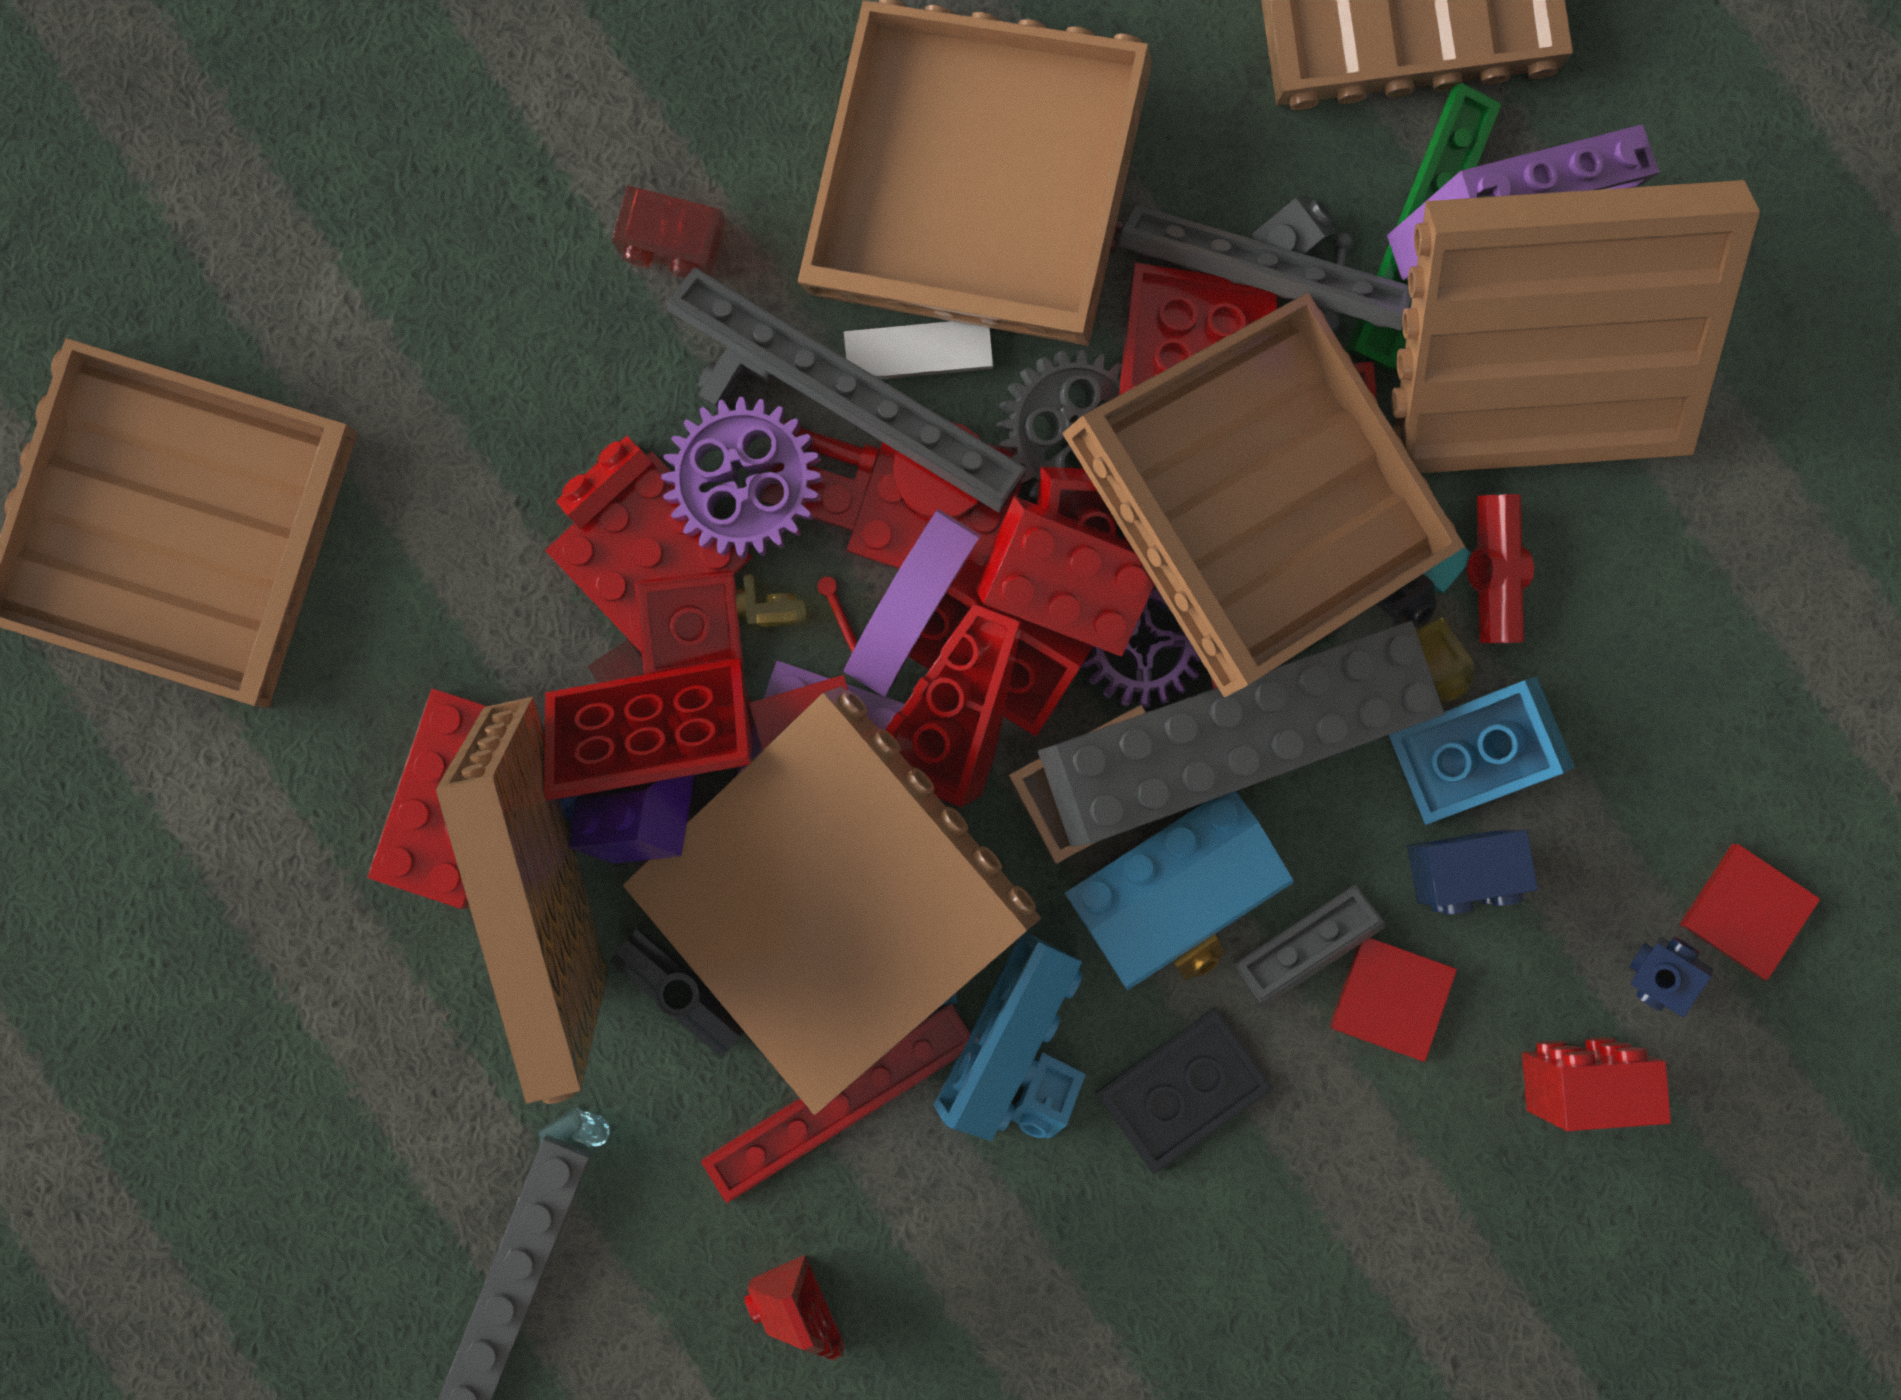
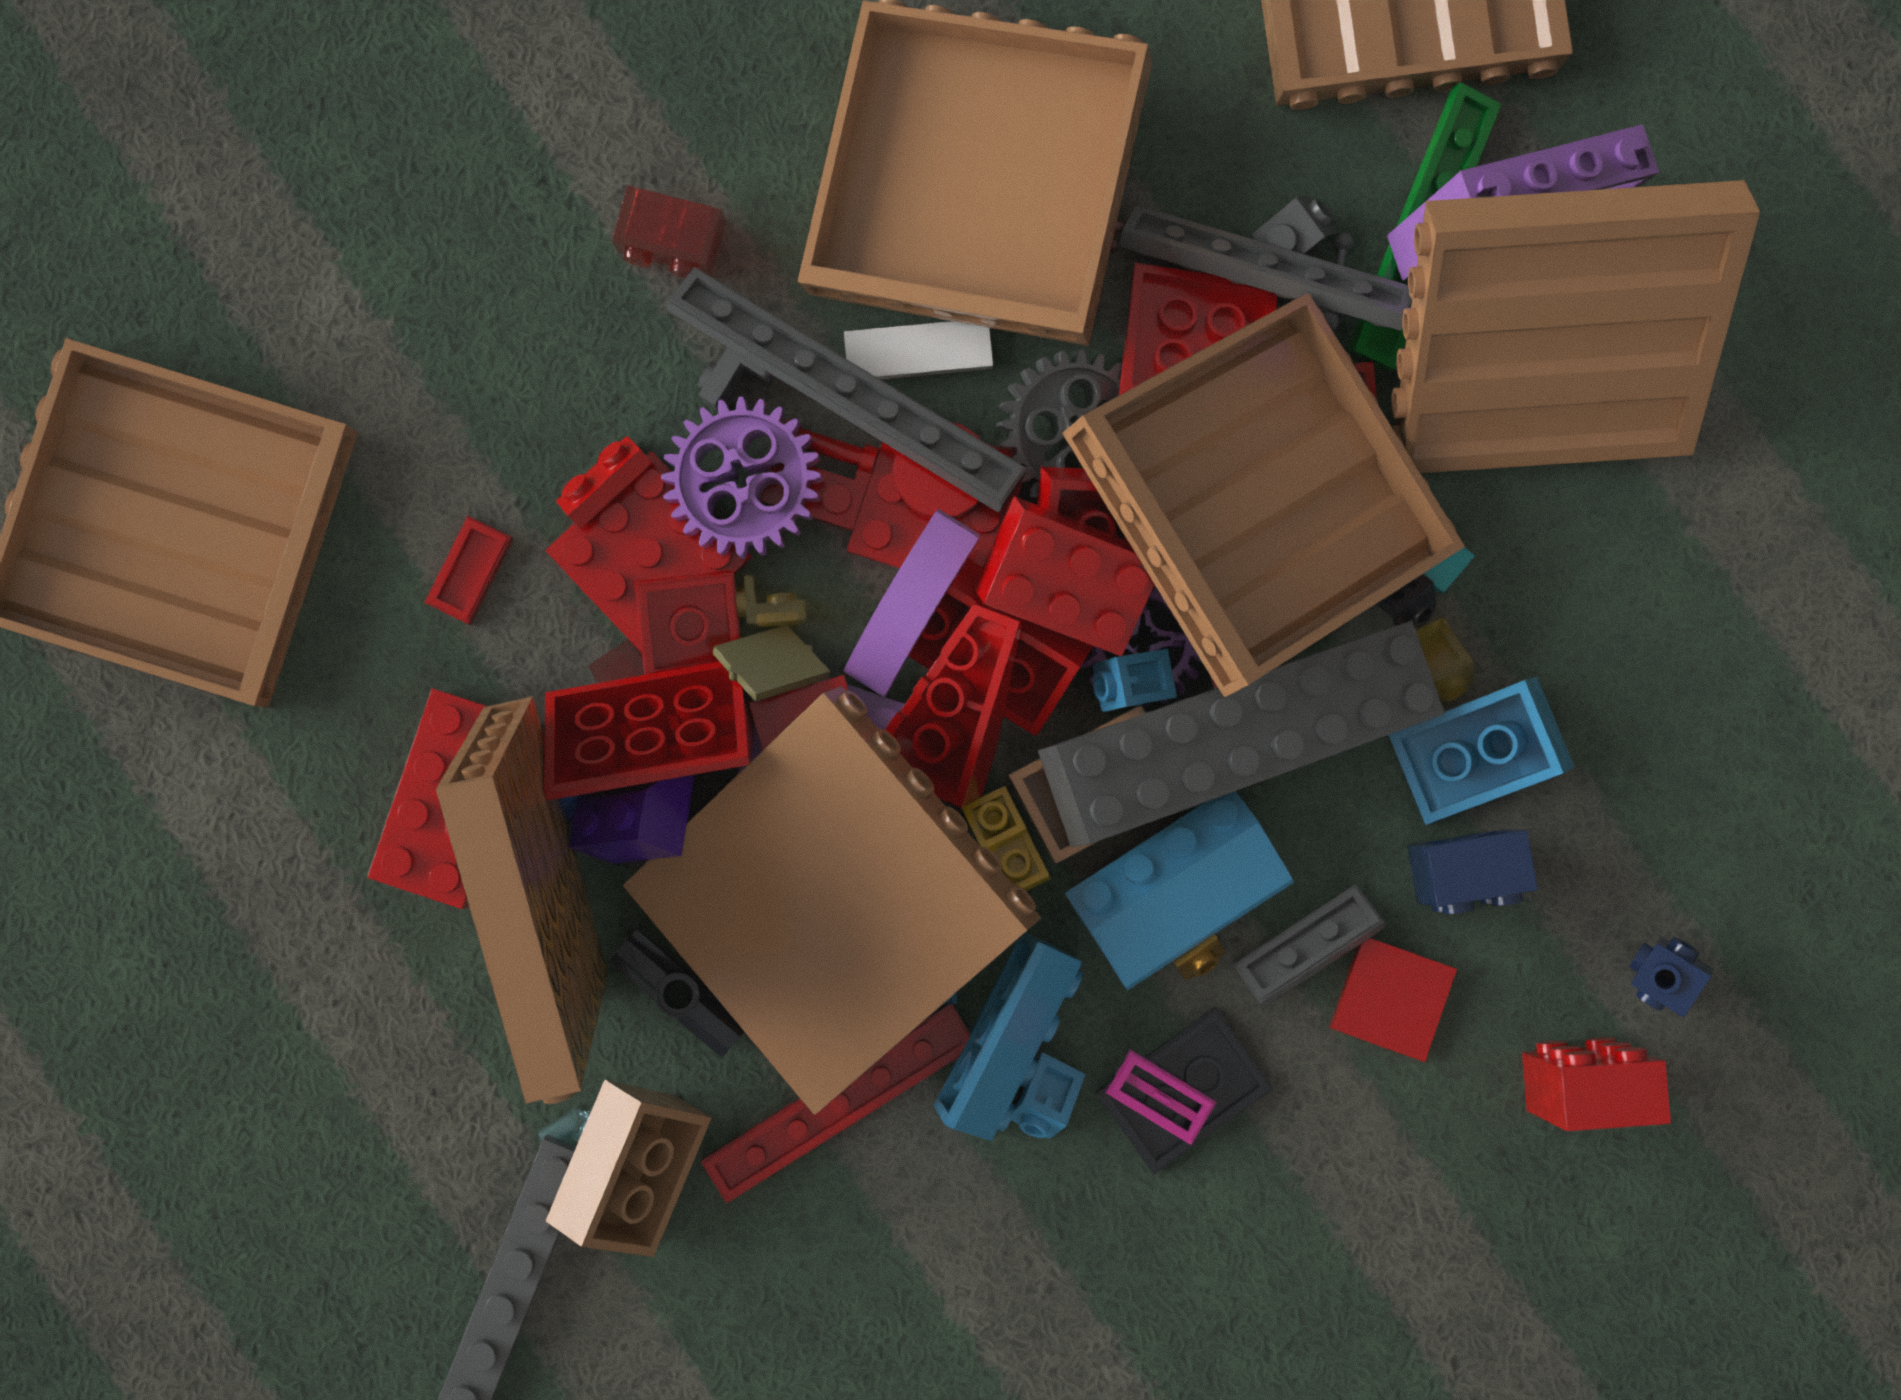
red wedge [744,1254,845,1361] -> none
red hinge [817,577,858,653] -> none
red piece [1467,494,1534,643] -> none
red tile [1679,844,1820,981] -> none
none -> red tile [424,516,514,625]
none -> medium nougat brick [546,1080,712,1257]
none -> olive piece [713,625,830,702]
none -> yellow slope [962,786,1051,891]
none -> dark azure bracket [1093,648,1177,712]
none -> dark pink tile [1105,1049,1217,1145]

